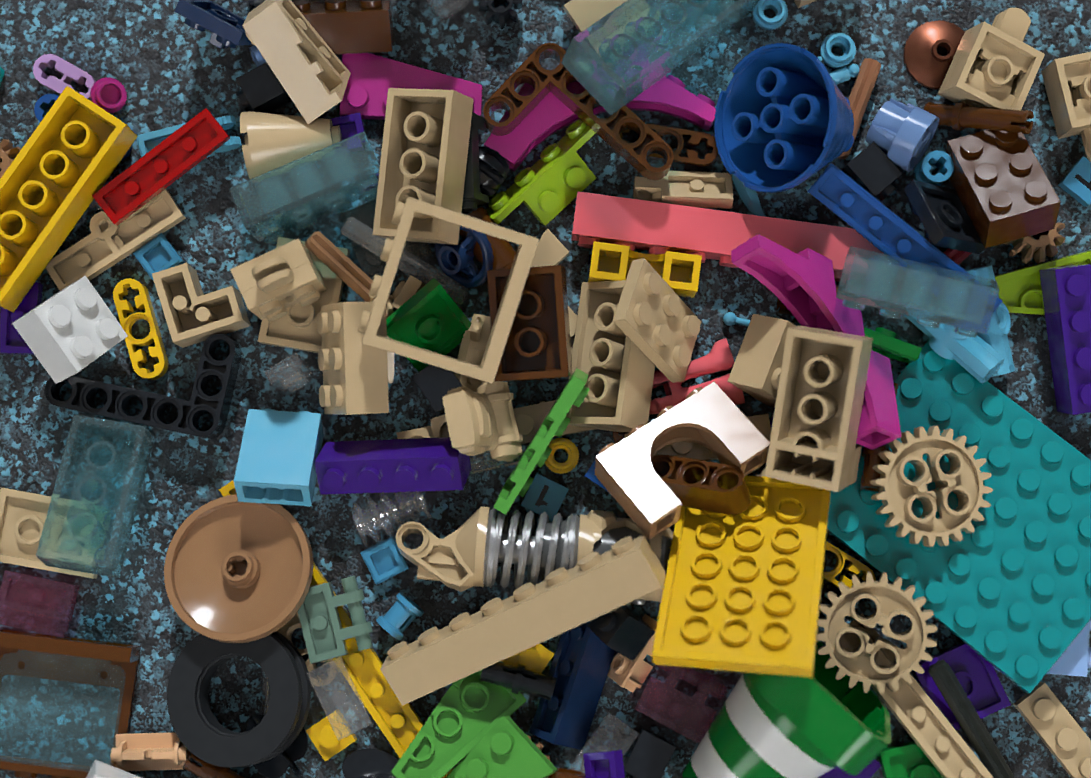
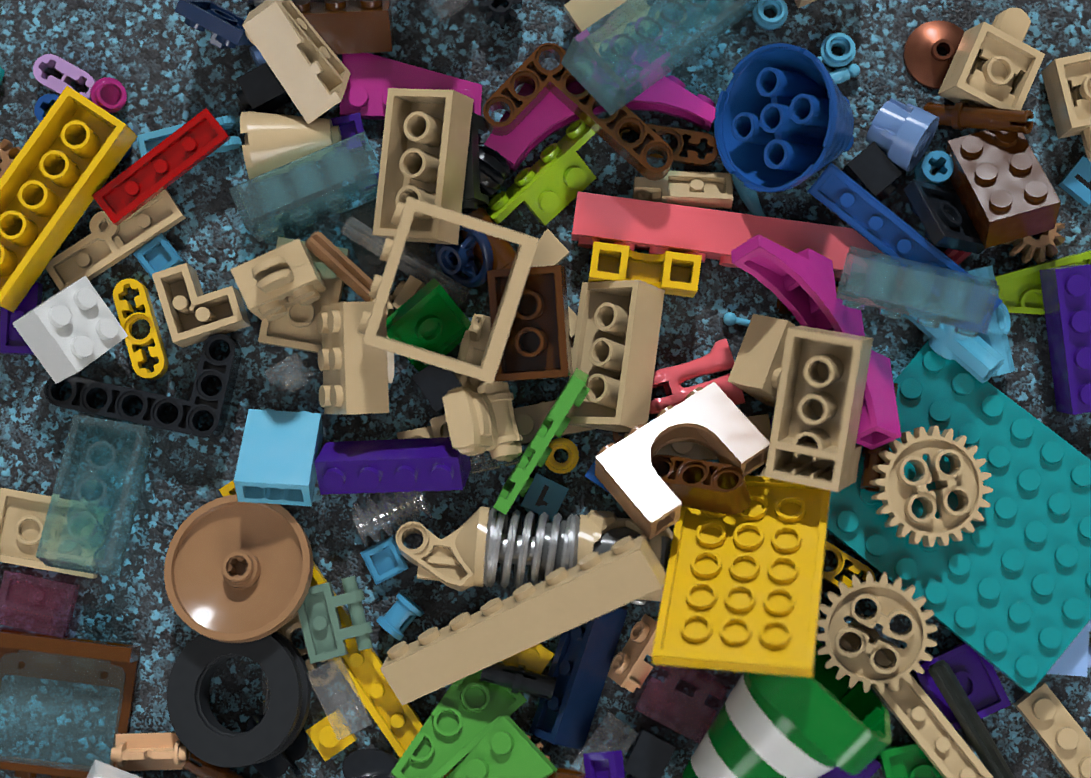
black brick [587,605,655,661] -> none
tan plate [613,258,701,383] -> none
nougat axle [837,58,881,159] -> none
green plate [864,327,922,365] -> none

